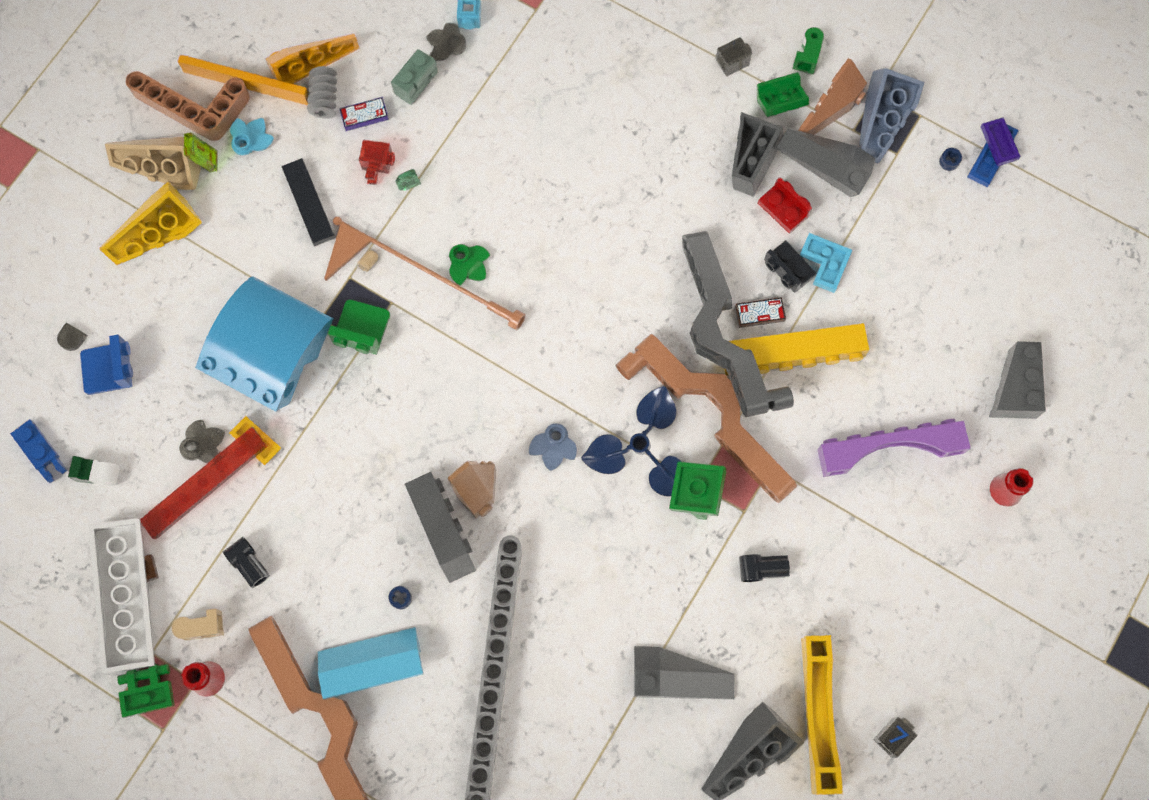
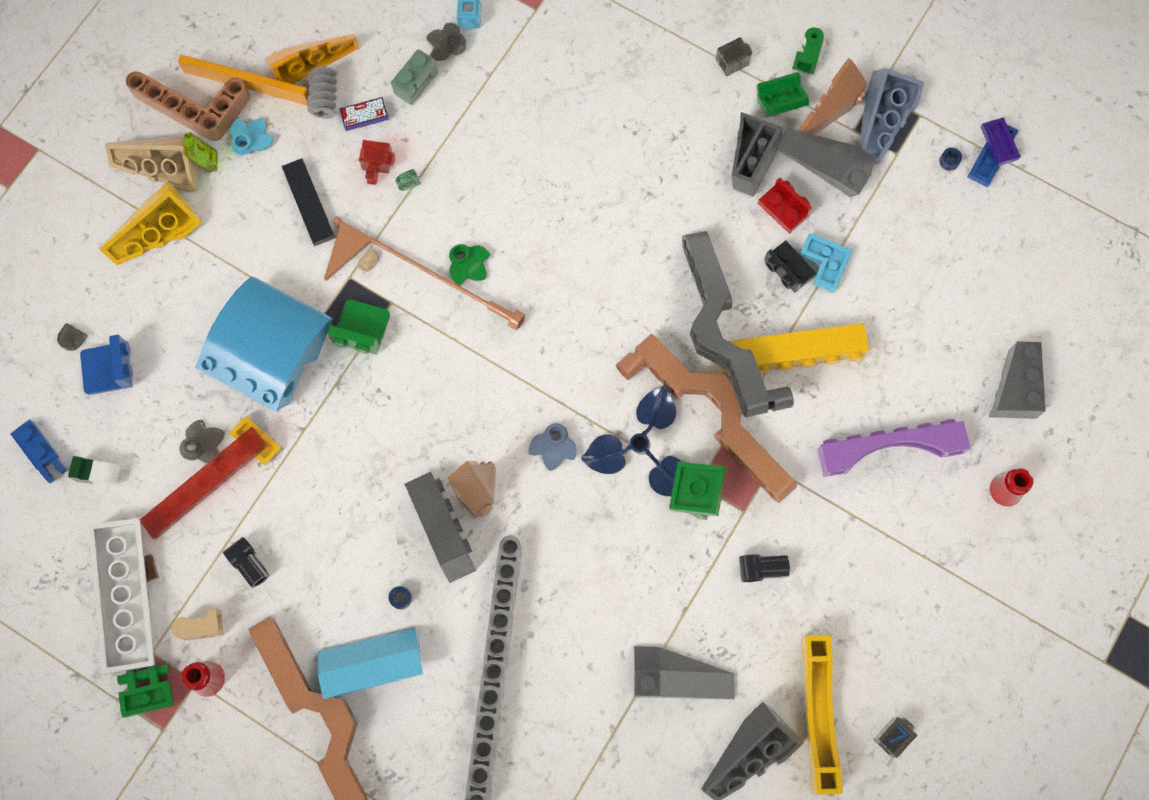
tile [735,297,786,328] -> none

